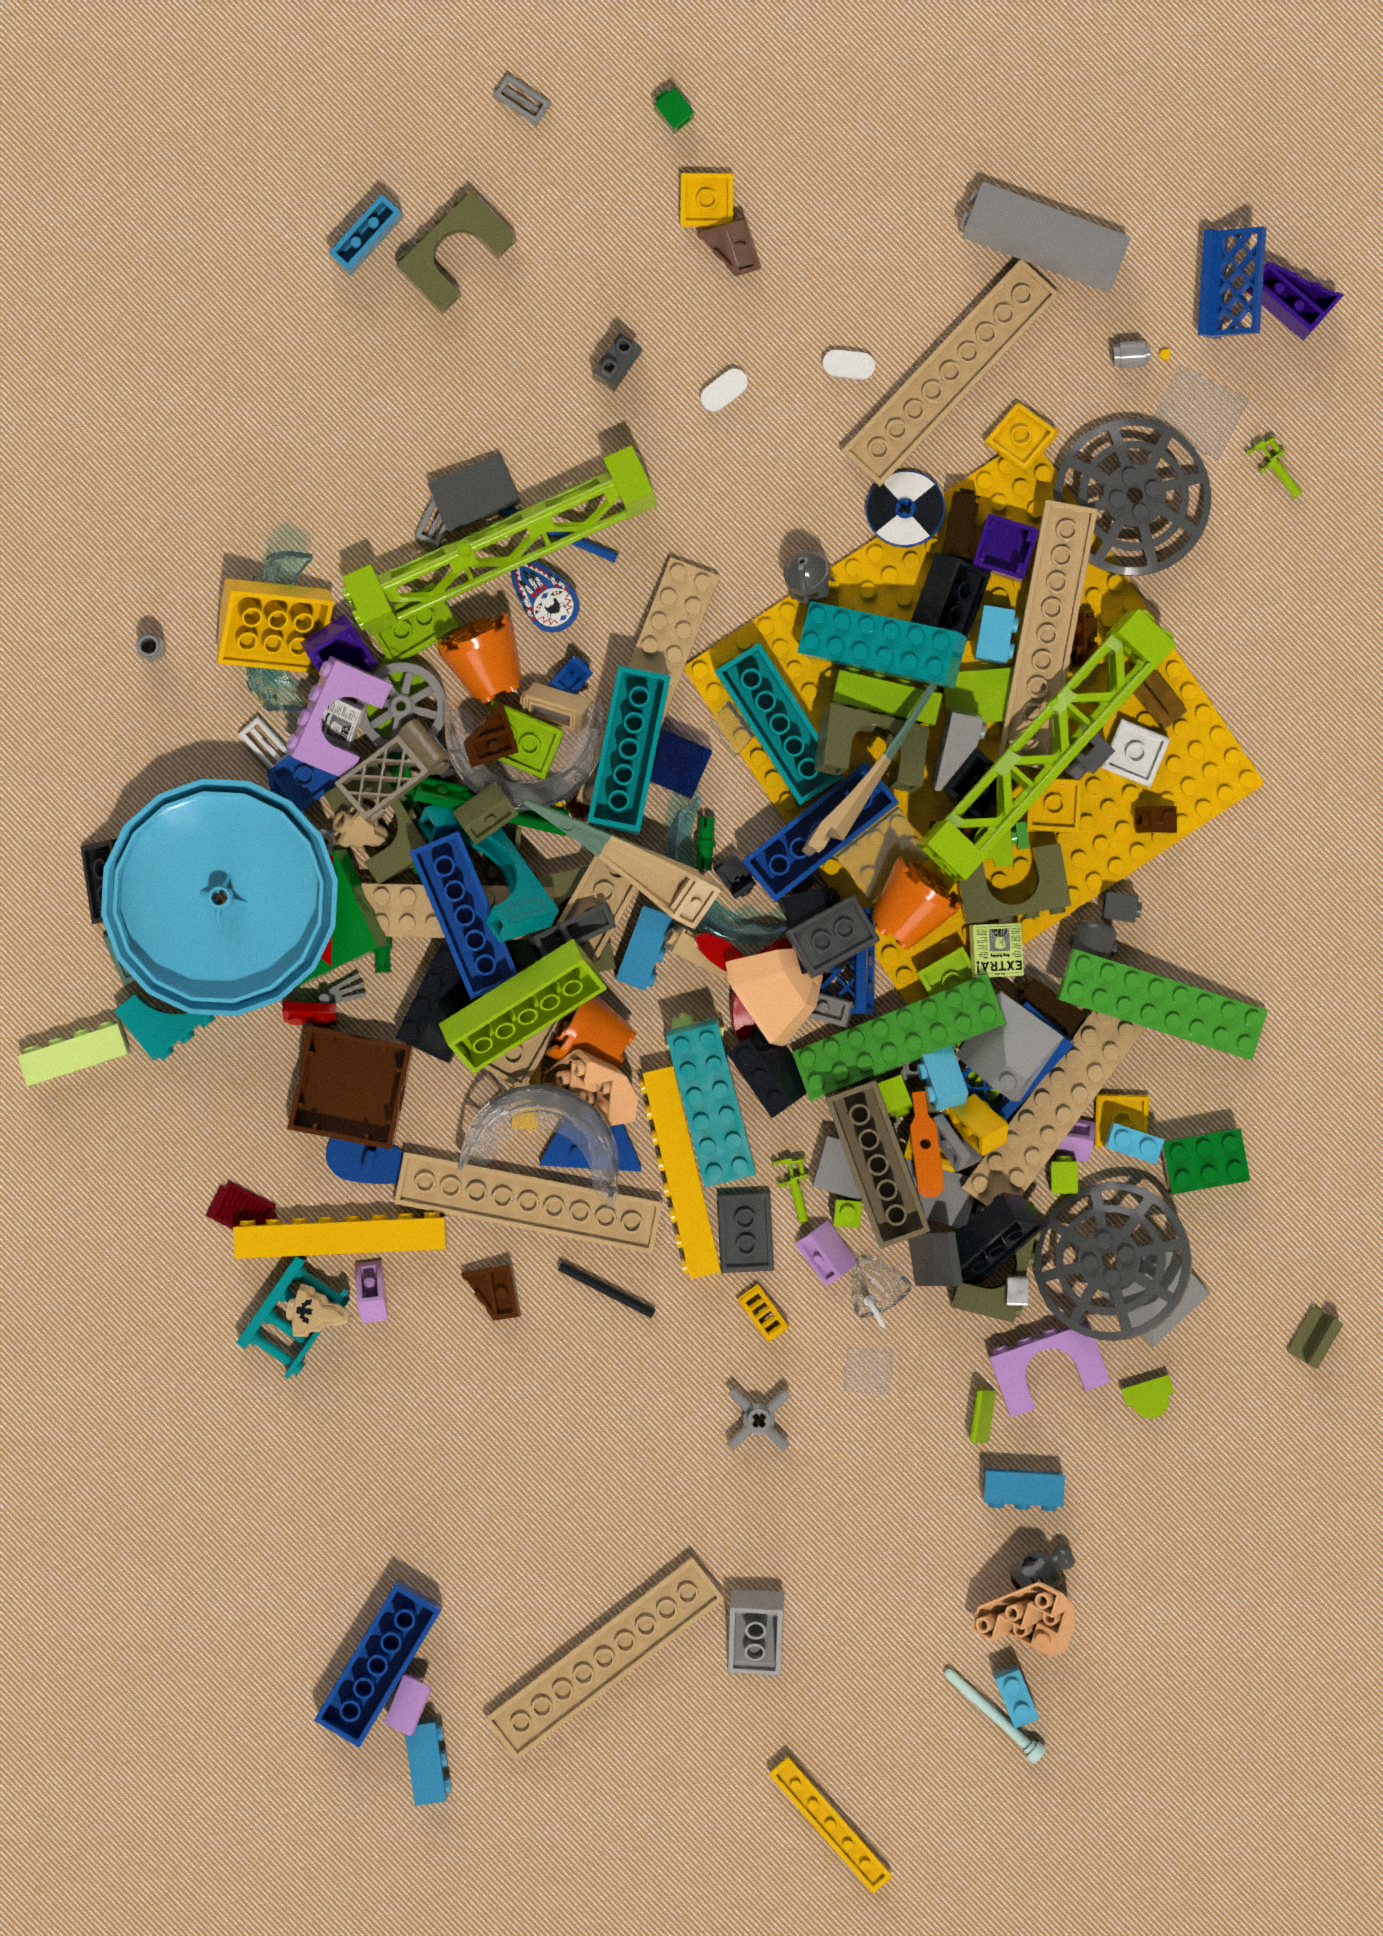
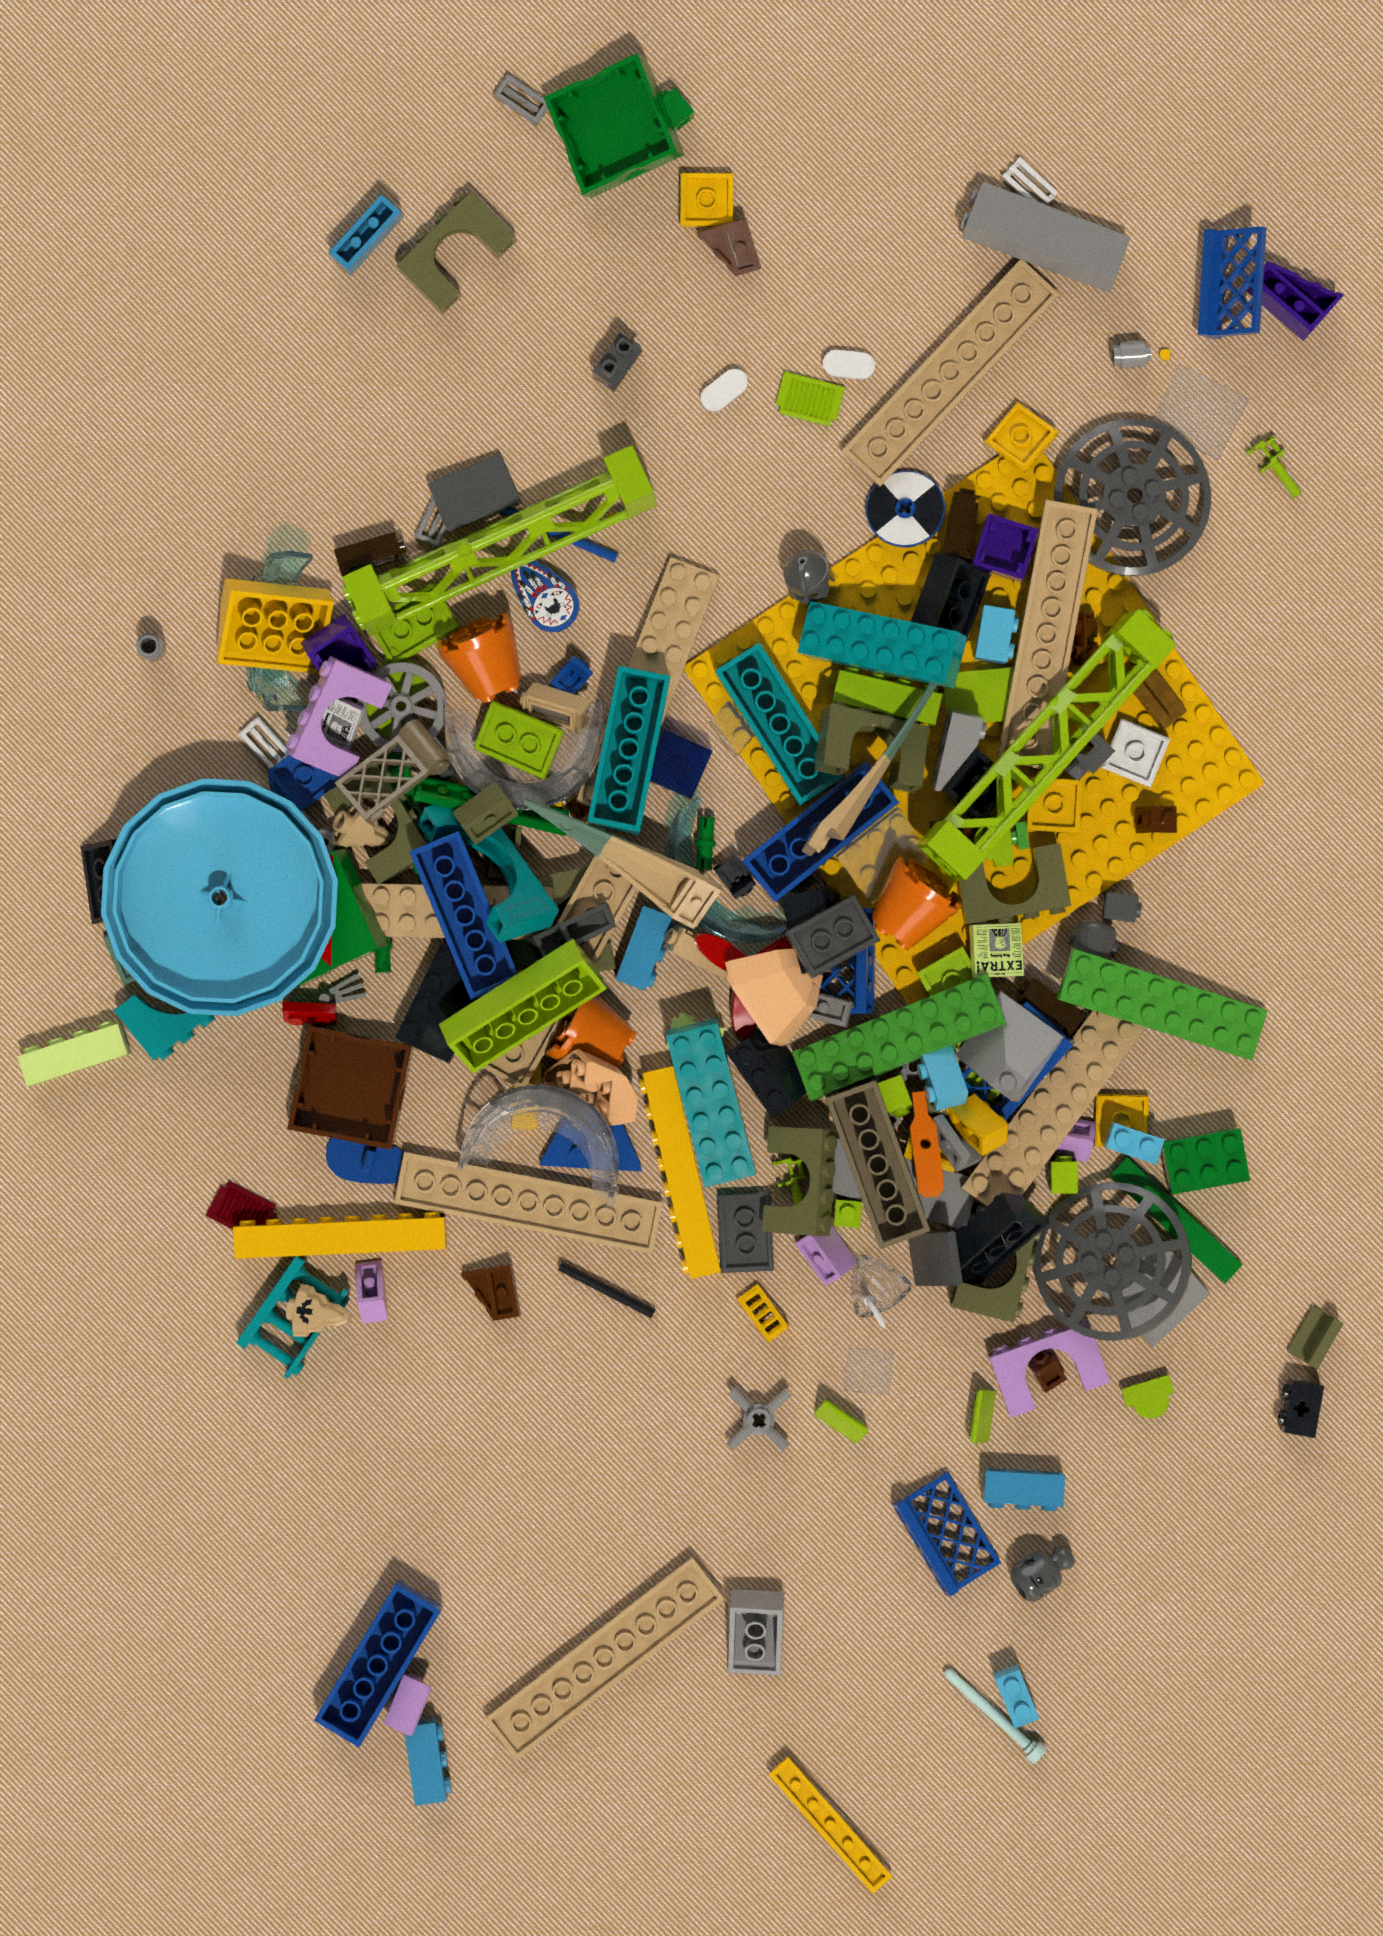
reddish brown wing [463,704,518,768] -> none
light nougat brick [971,1581,1075,1658] -> none
flat silver piece [1006,1275,1029,1306] -> none
none -> dark brown window [334,532,406,579]
none -> green tile [543,53,685,198]
none -> olive arch [762,1126,837,1236]
none -> lime window [776,371,845,427]
none -> lime slope [814,1399,868,1443]
none -> blue fence [891,1472,1001,1597]
none -> white tile [1001,157,1058,205]
none -> reddish brown bracket [1028,1351,1067,1393]
none -> green tile [1109,1157,1243,1284]
none -> black brick [1277,1378,1324,1438]

